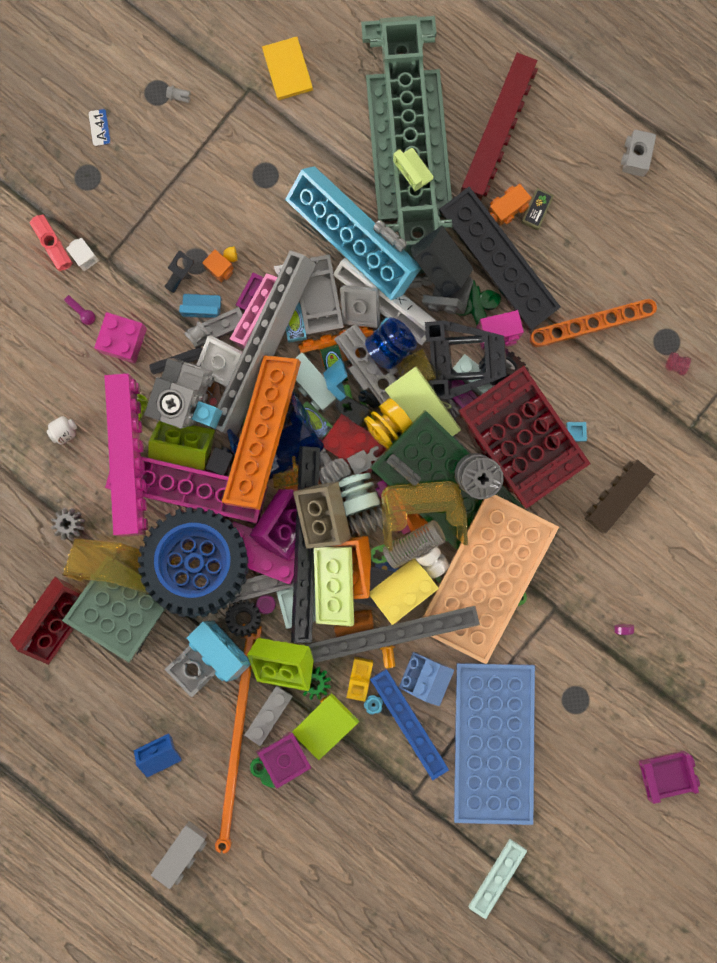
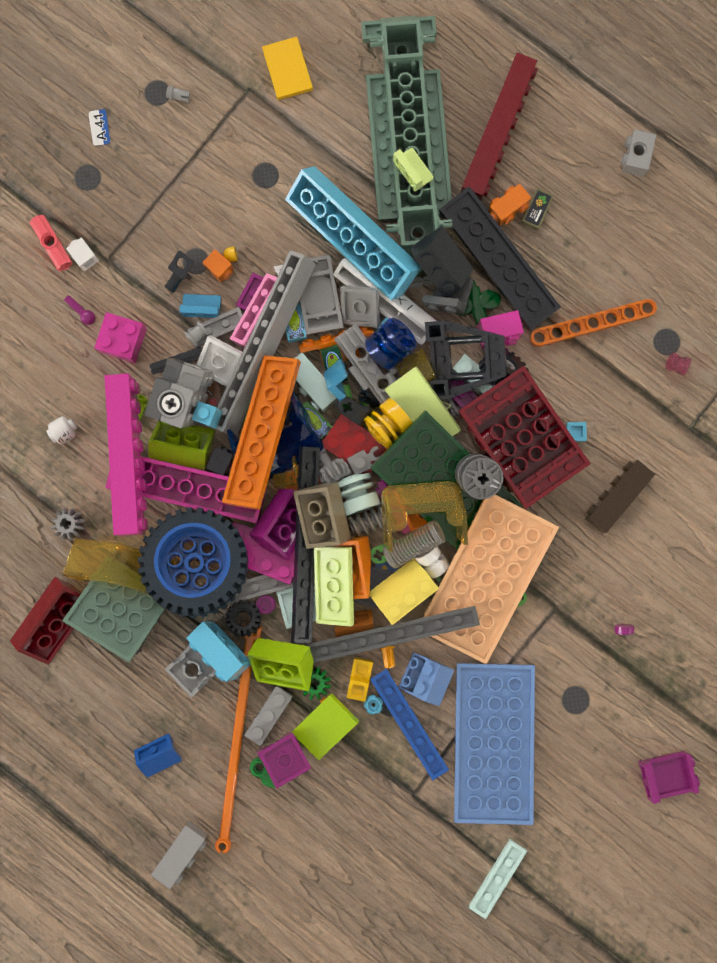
light grey axle [373,220,407,252] -> none
dark grey axle [387,454,421,486] -> none

